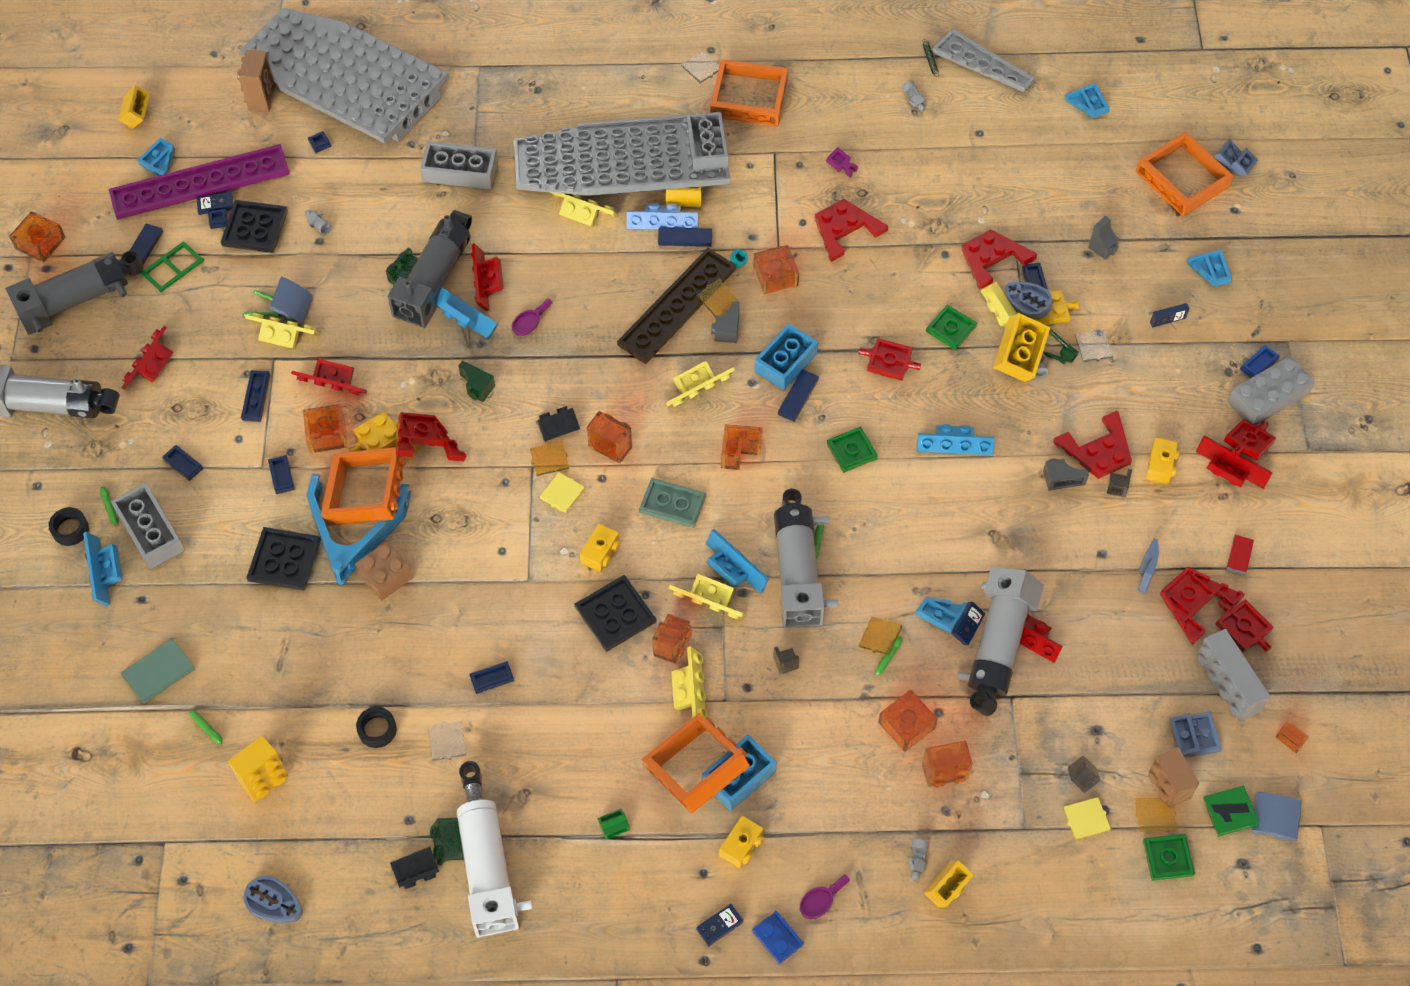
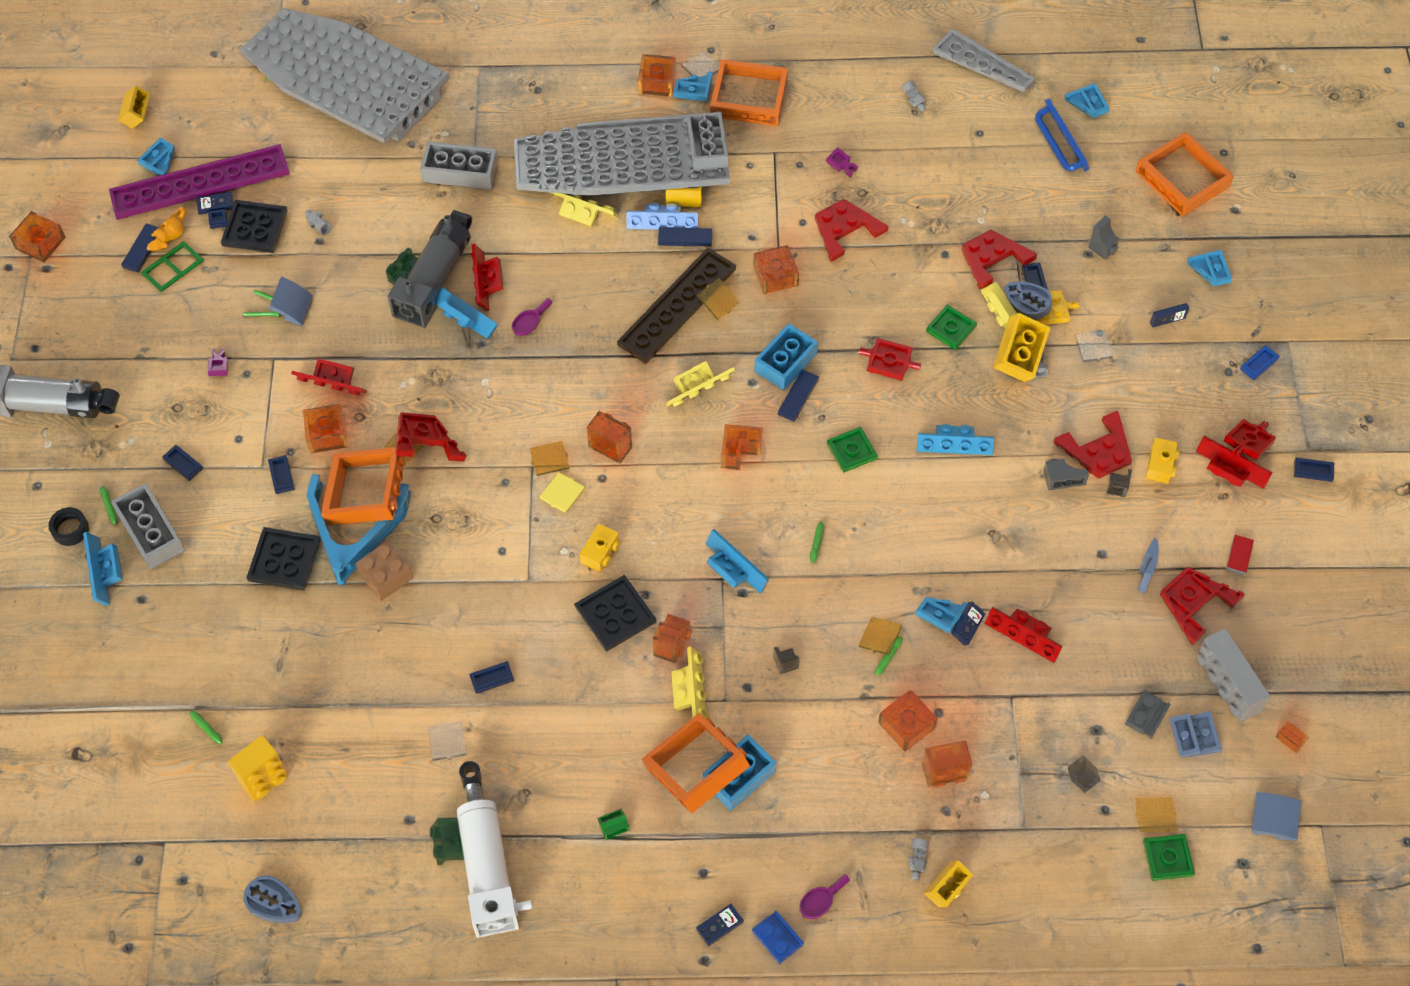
dark grey piece [5,250,144,335] -> none
red bracket [121,326,173,390] -> none
sand green tile [121,639,195,704] -> none
medium nougat brick [237,50,276,112] -> none
dark blue tile [241,370,270,422] -> none
light yellow bracket [245,313,321,349] -> none
dark blue tile [308,131,331,153] -> none
yellow plate [348,412,398,452] -> none
black tyre [356,706,397,748] -> none
black bracket [390,846,439,889] -> none
dark green arch [458,360,495,402] -> none
black bracket [536,406,580,442] -> none
sand green tile [639,478,706,528] -> none
light yellow bracket [669,574,746,619] -> none
dark grey arch [711,302,739,343] -> none
yellow brick [719,815,765,869] -> none
teal plate [730,249,748,267] -> none
light grey piece [774,488,838,628] -> none
dark green piece [922,39,939,77] -> none
light grey piece [957,567,1044,716] -> none
dark green plant [1043,328,1079,364] -> none
light yellow piece [1064,797,1111,839] -> none
medium nougat brick [1149,747,1199,808] -> none
green tile [1203,785,1259,837] -> none
sand blue slope [1214,139,1258,176] -> none
red plate [1215,598,1274,653] -> none
light grey brick [1228,355,1315,425] -> none
none -> light orange animal [147,207,186,251]
none -> magenta plate [208,348,228,376]
none -> clear orange brick [637,54,676,97]
none -> dark azure wing [673,71,713,102]
none -> blue piece [1035,98,1089,171]
none -> dark grey plate [1125,690,1171,739]
none -> dark blue tile [1294,457,1334,482]

